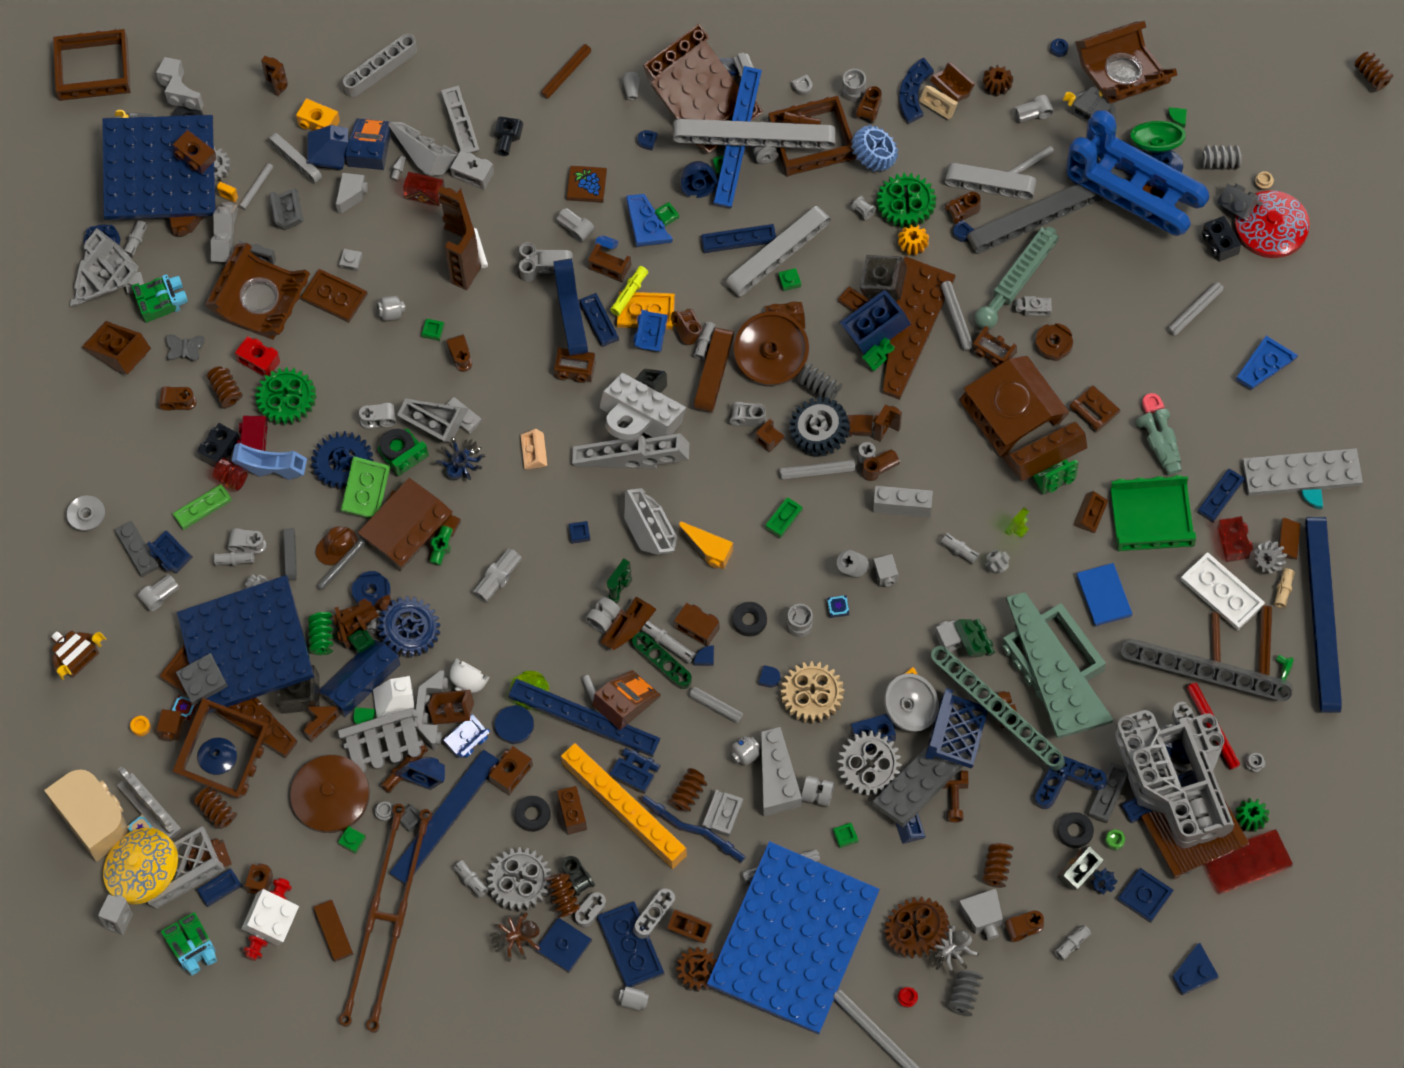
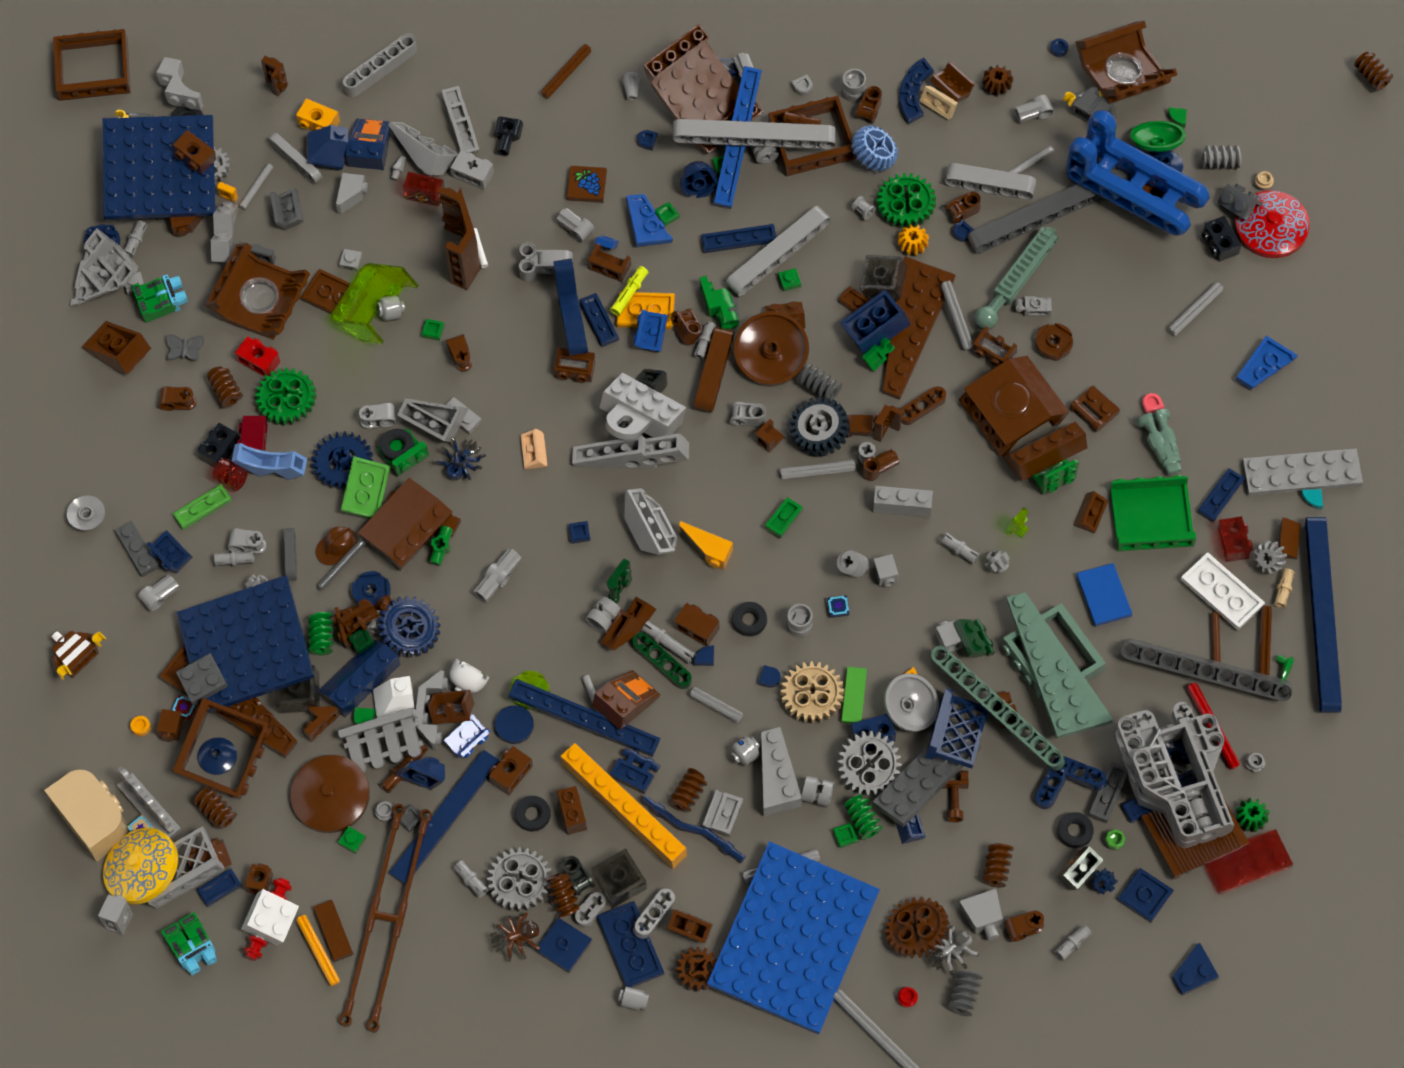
none -> light orange axle [296,915,340,986]
none -> clear neon green windscreen [331,263,419,344]
none -> clear smoke brick [591,849,647,908]
none -> green plate [699,275,740,330]
none -> bright green tile [842,667,867,724]
none -> green piece [844,795,883,840]
none -> reddish brown beam [900,386,946,425]

